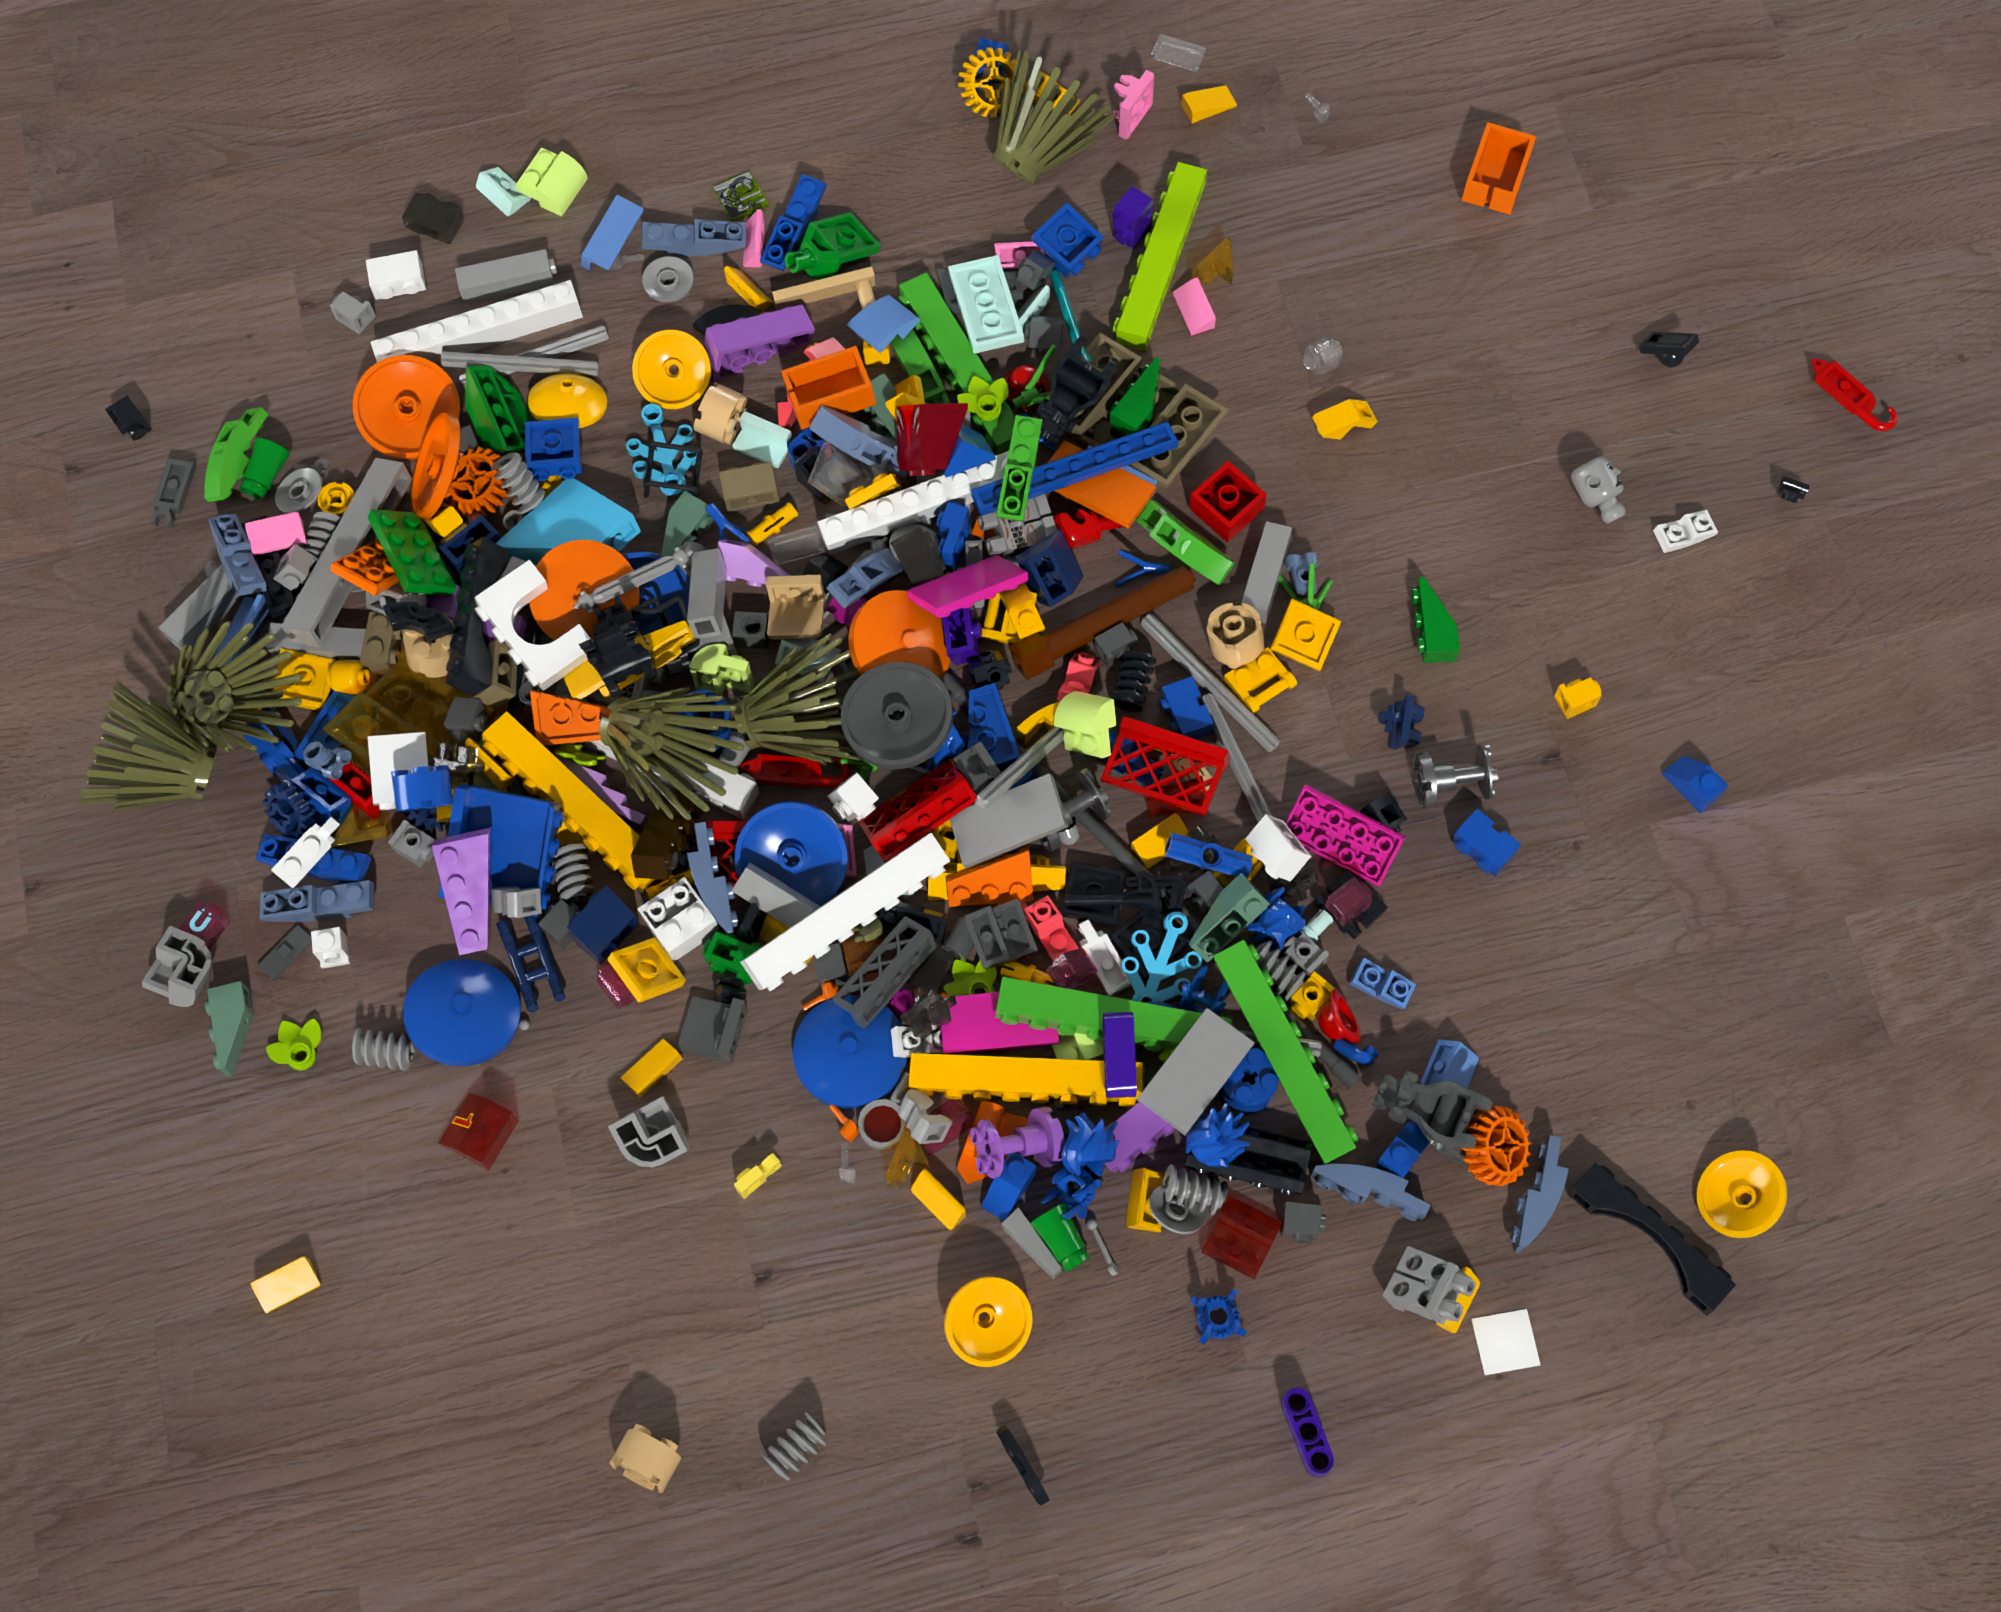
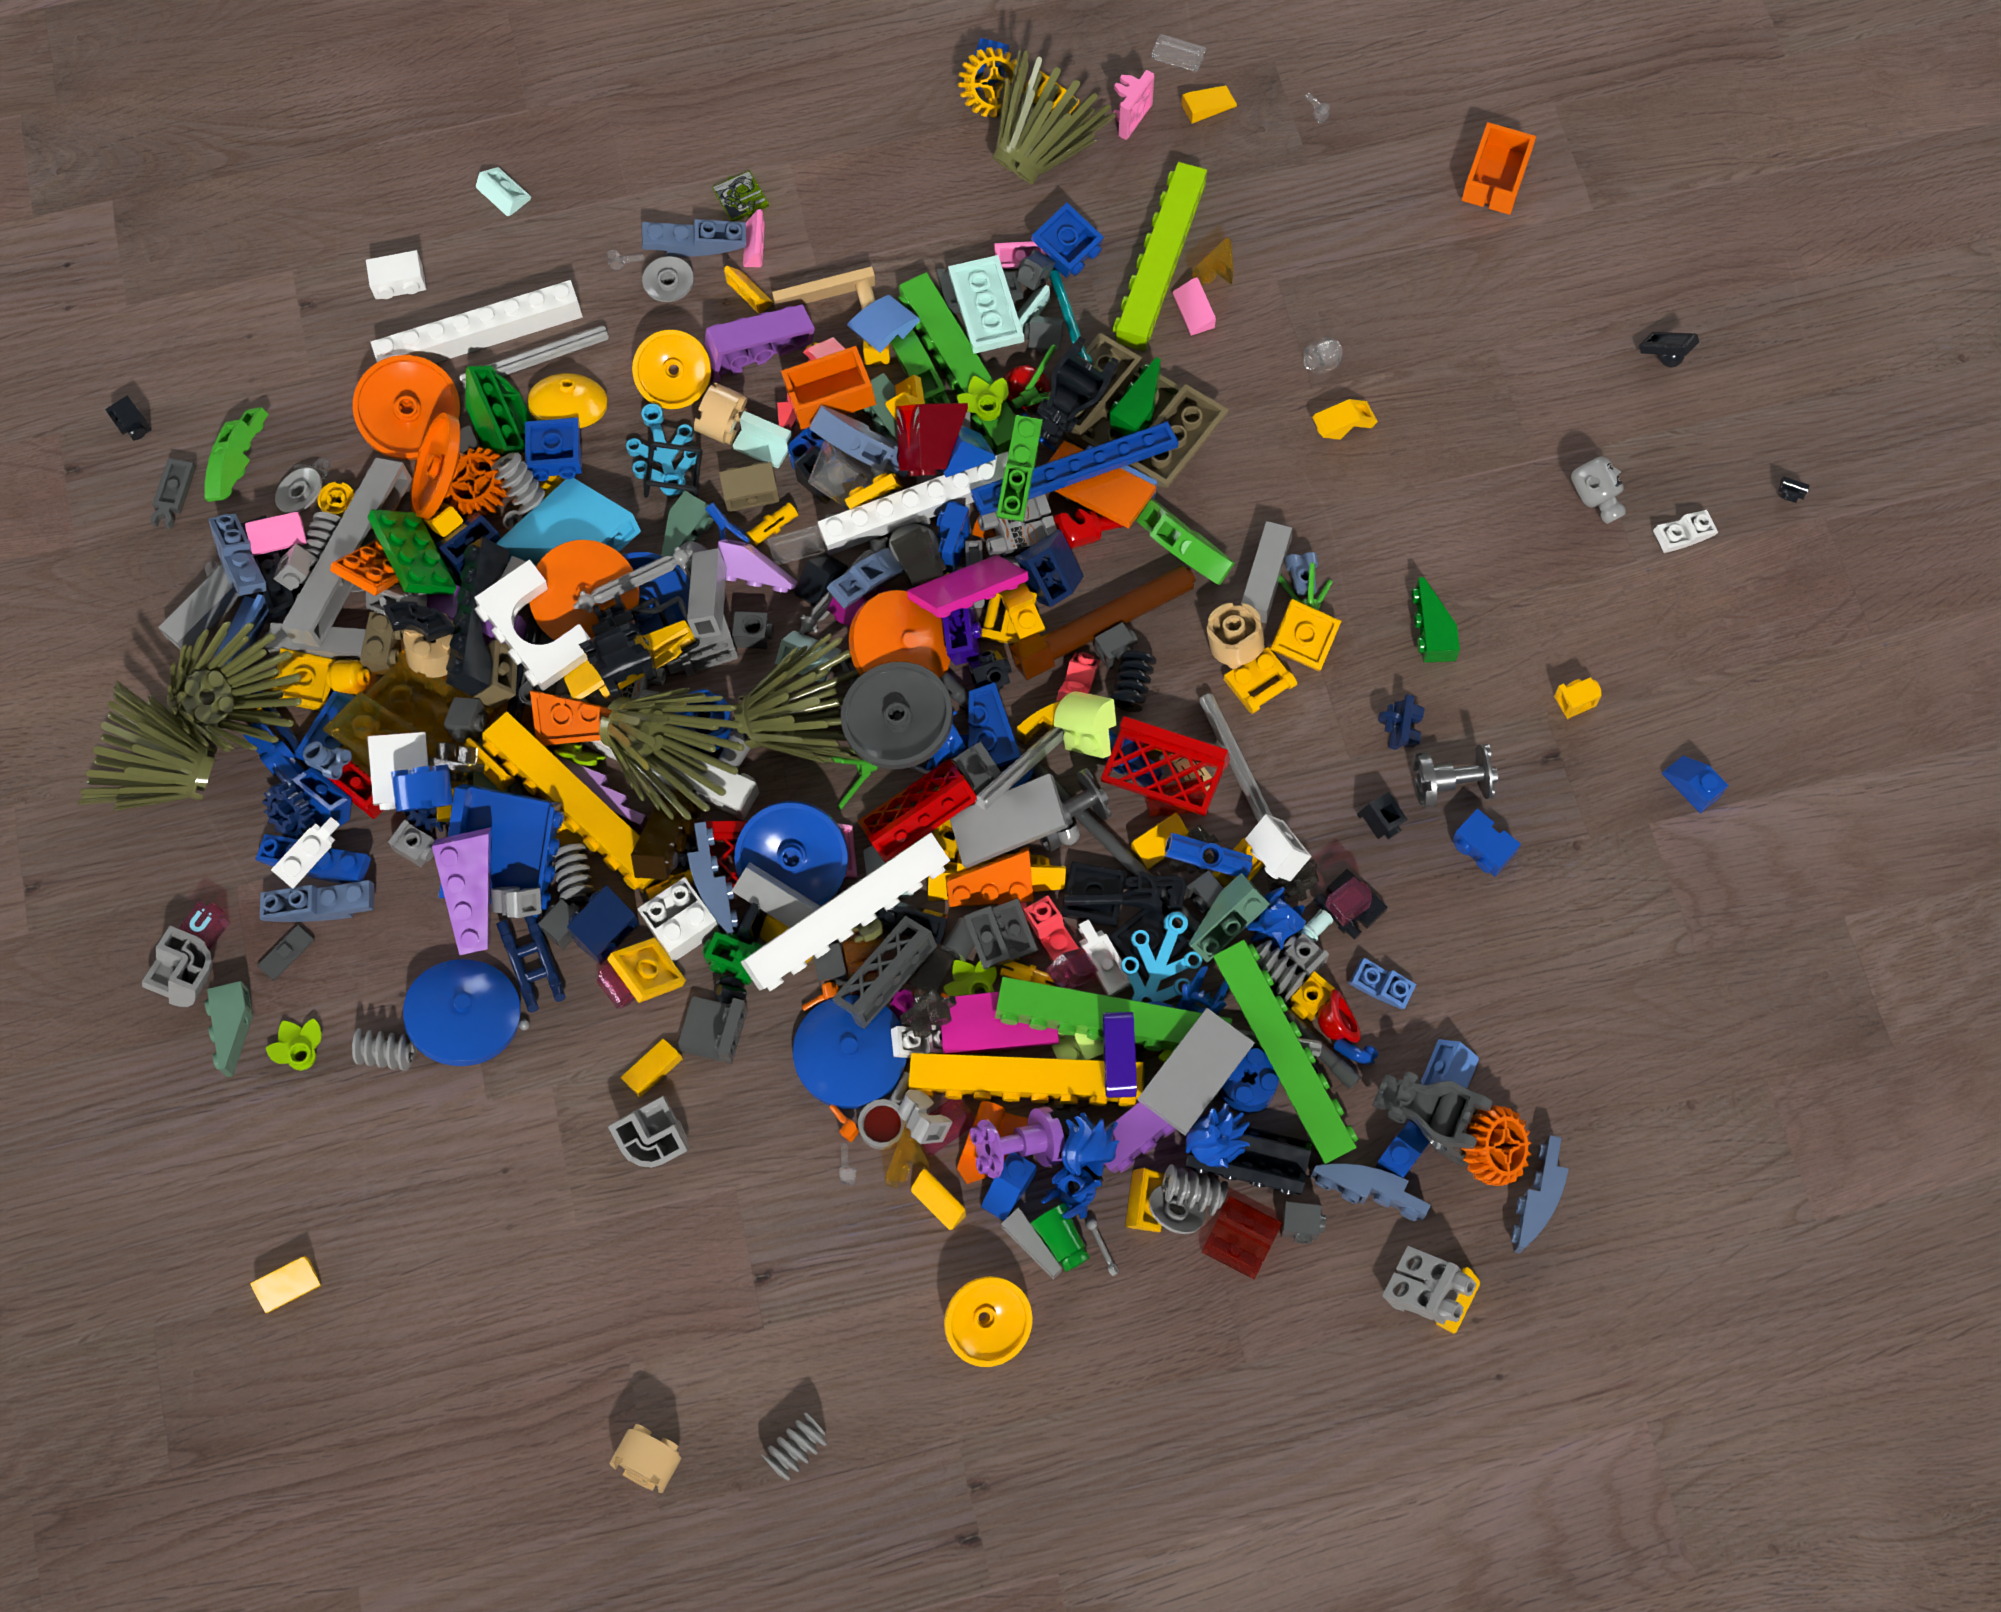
green plant [239,438,290,500] -> none
white brick [311,927,350,969] -> none
light grey brick [330,291,376,335] -> none
clear yellow slope [332,805,392,846] -> none
clear smoke brick [402,193,464,244] -> none
clear red slope [438,1093,519,1171] -> none
light grey axle [441,351,599,376] -> none
light grey brick [455,249,557,304] -> none
yellowish green brick [515,147,588,216] -> none
medium blue panel [580,195,643,271] -> none
yellowish green brick [689,644,754,696] -> none
black tile [693,304,764,335] -> none
light yellow plate [734,1153,782,1199] -> none
red plate [739,754,850,788] -> none
blue slope [760,174,827,271] -> none
tan bracket [766,575,825,639] -> none
green plate [785,212,882,280] -> none
white brick [827,773,879,822] -> none
black tile [996,1424,1050,1506] -> none
dark purple brick [1112,186,1153,249] -> none
blue plant [1115,550,1171,587] -> none
light grey axle [1141,614,1280,752] -> none
blue brick [1158,676,1214,740] -> none
red brick [1189,461,1267,543] -> none
blue piece [1190,1289,1247,1344] -> none
dark purple beam [1281,1387,1334,1478] -> none
dark pink tile [1286,784,1406,887] -> none
white sticker [1472,1309,1541,1375] -> none
black arch [1567,1162,1736,1316] -> none
yellow dish [1697,1150,1787,1238] -> none
red plate [1810,358,1898,432] -> none

